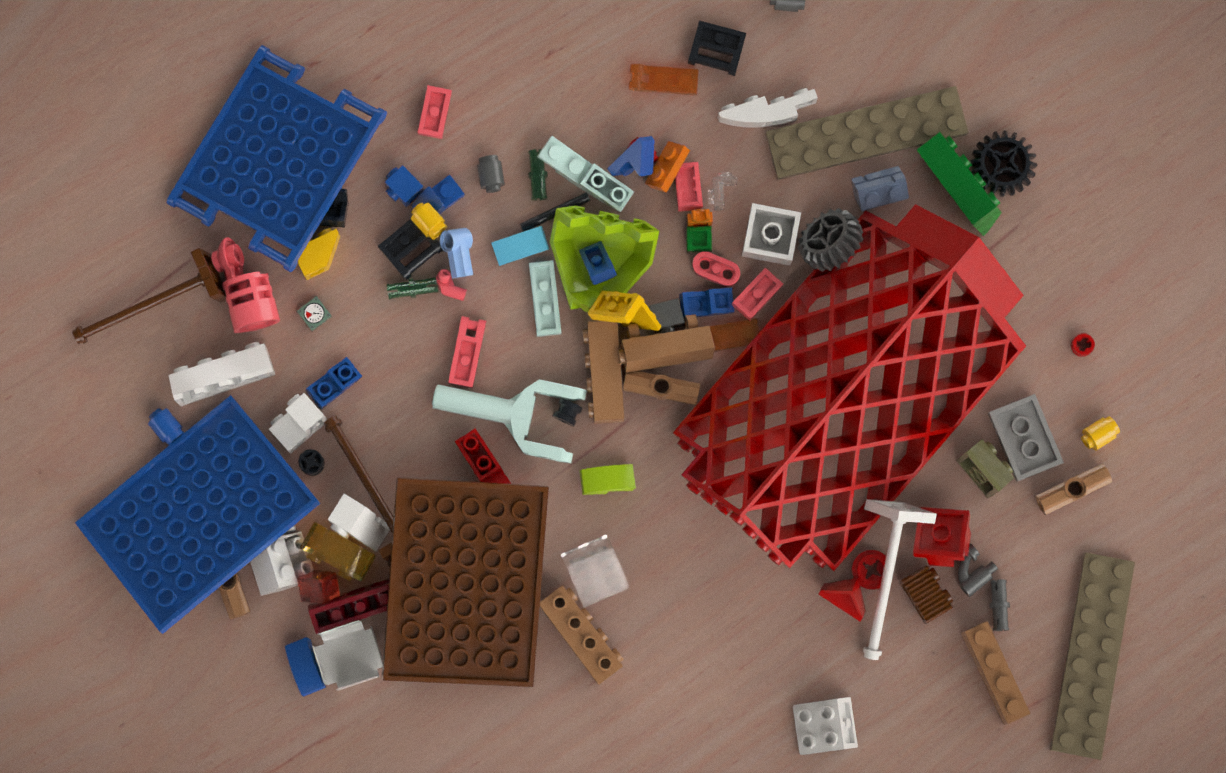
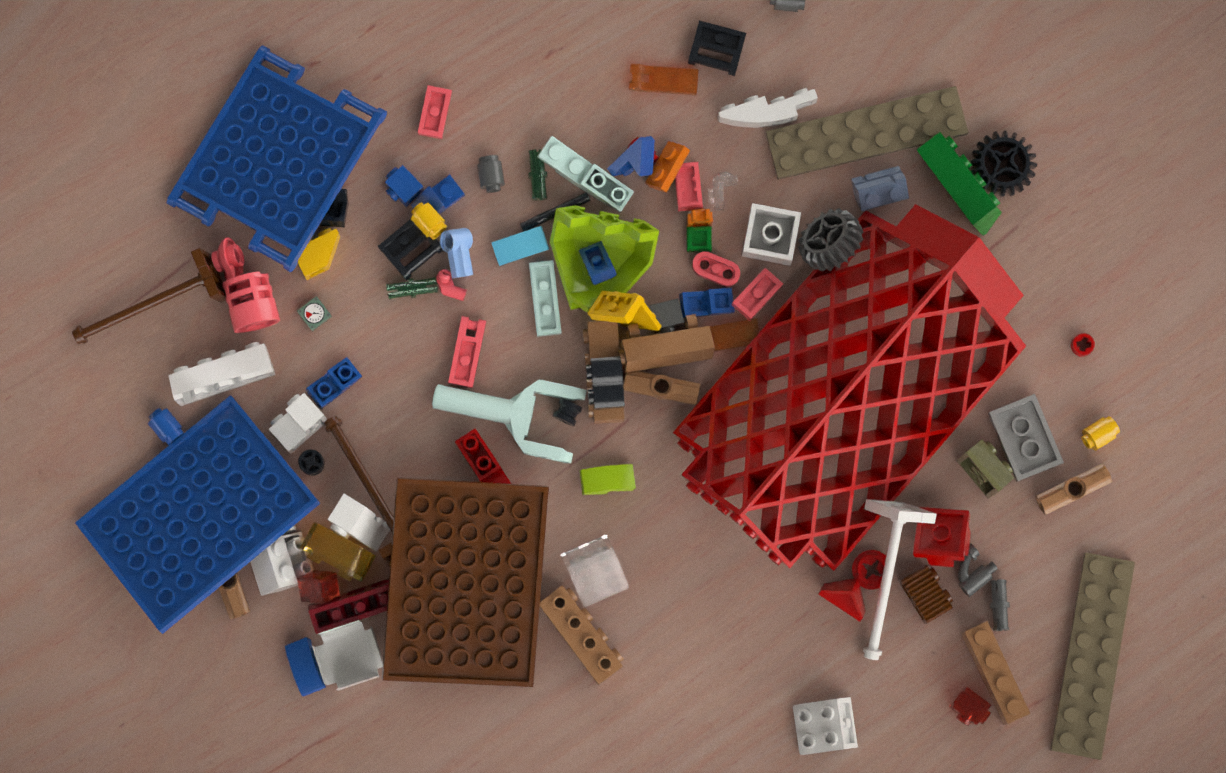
none -> black brick [586,356,625,410]
none -> clear red brick [949,687,991,726]

